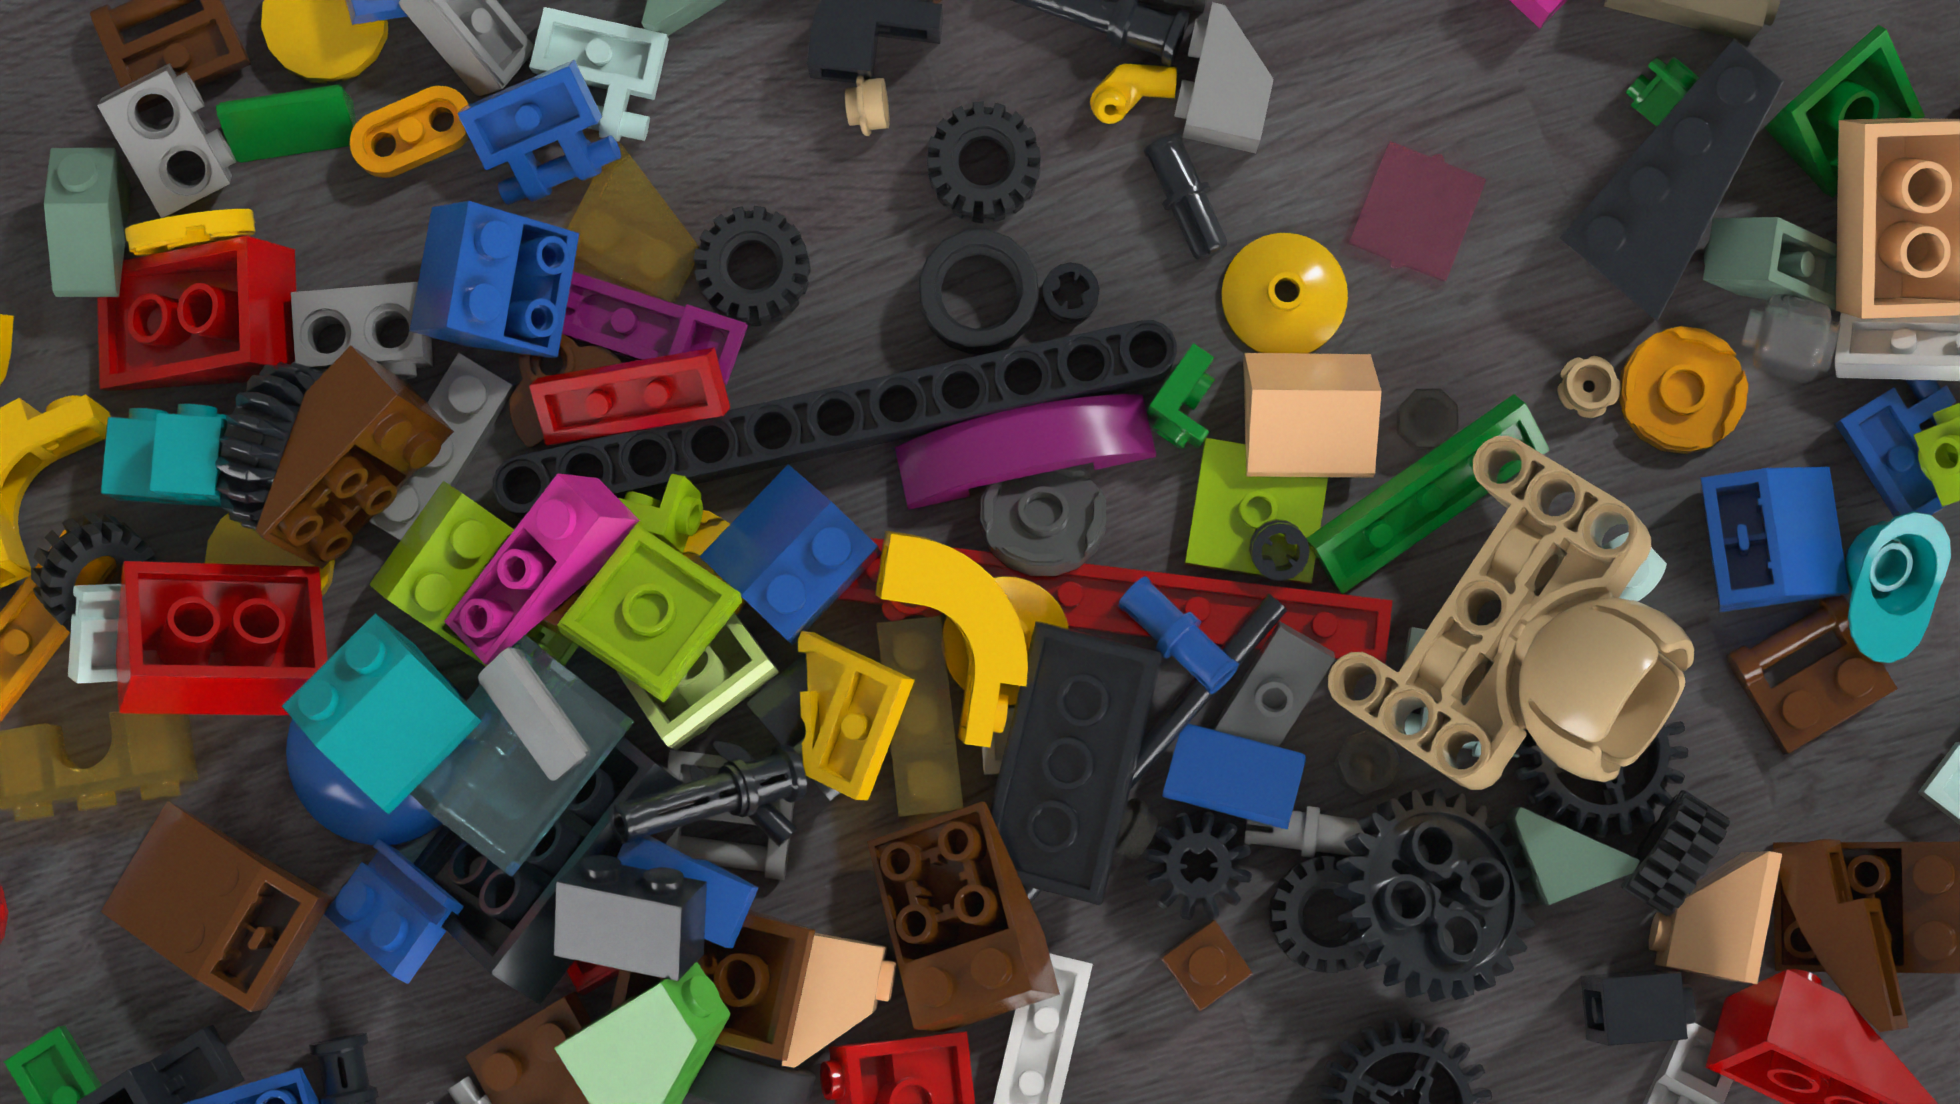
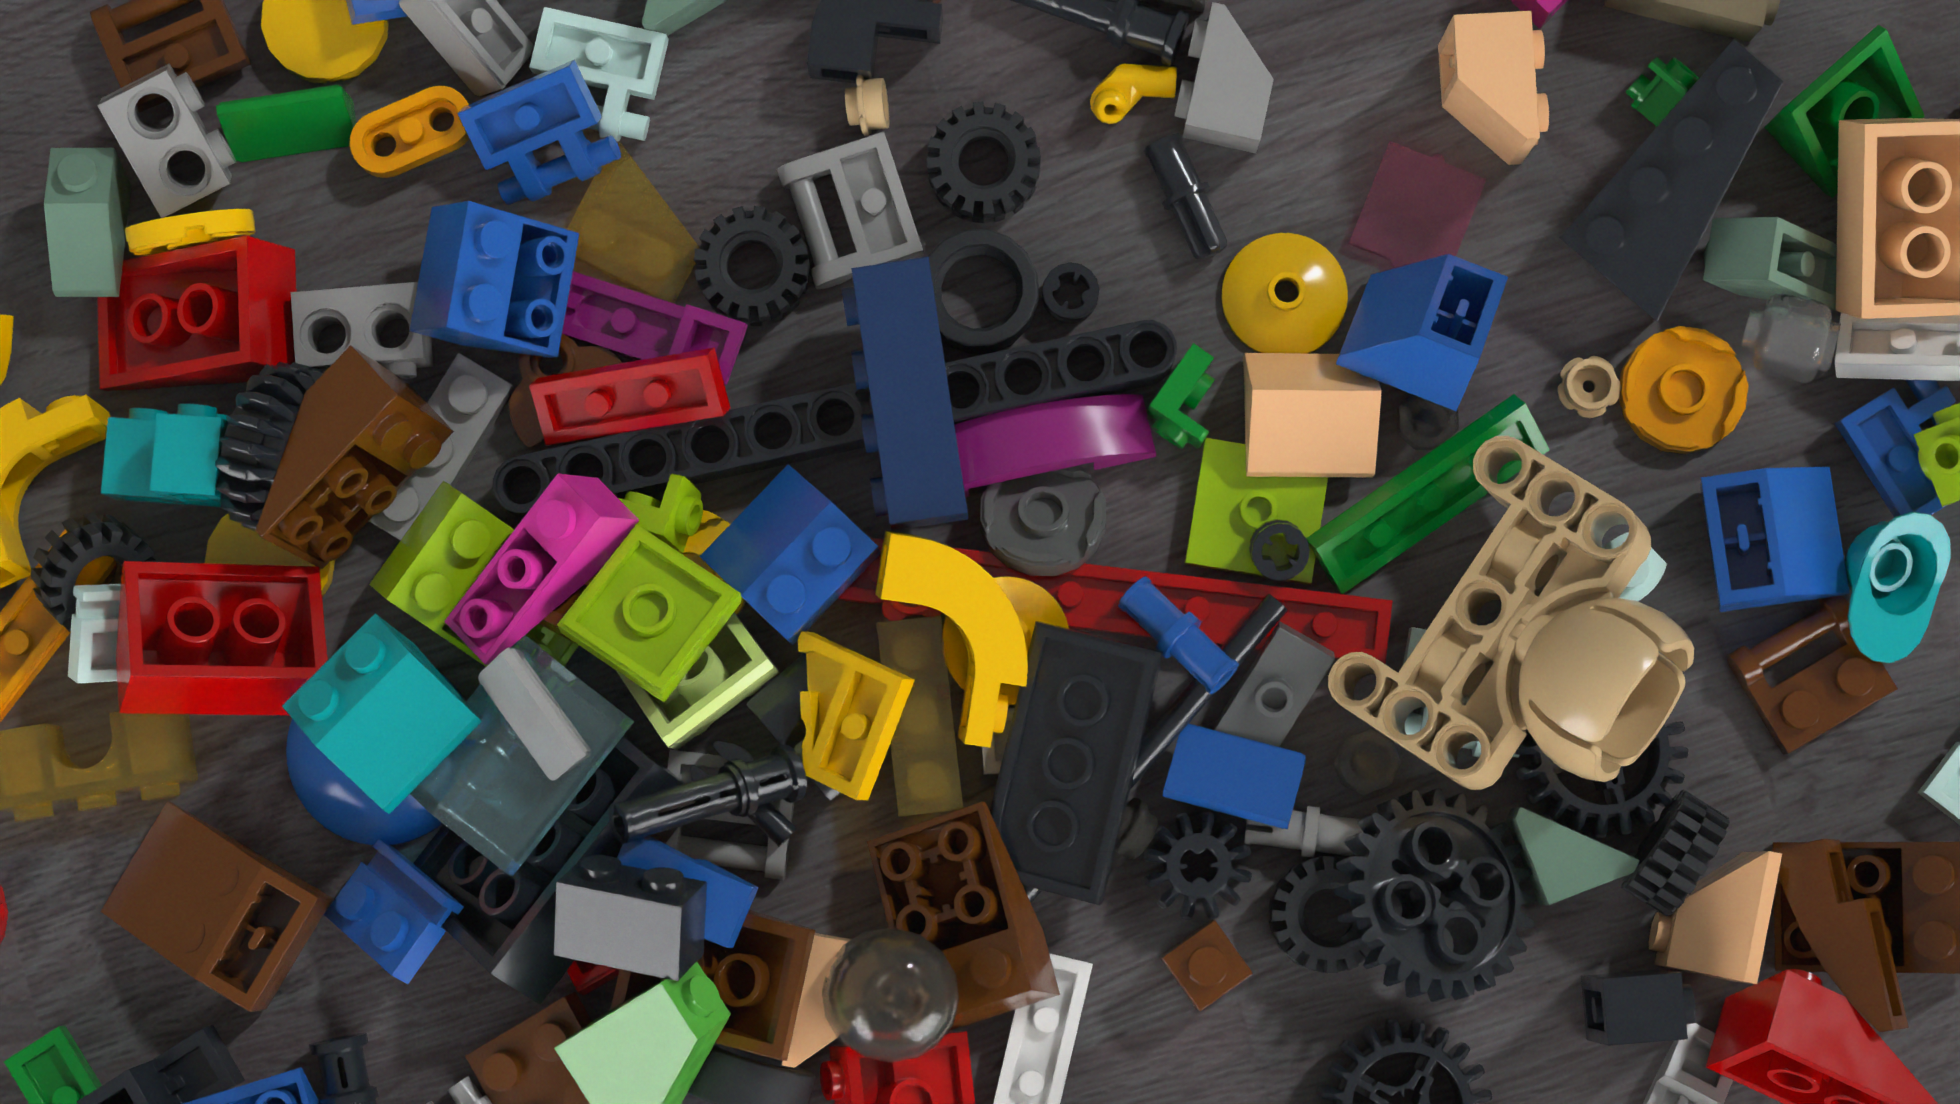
none -> light grey plate [777,132,924,289]
none -> clear smoke cylinder [822,927,959,1063]
none -> dark blue brick [842,257,968,531]
none -> blue slope [1336,254,1508,411]
none -> light nougat slope [1438,11,1549,165]

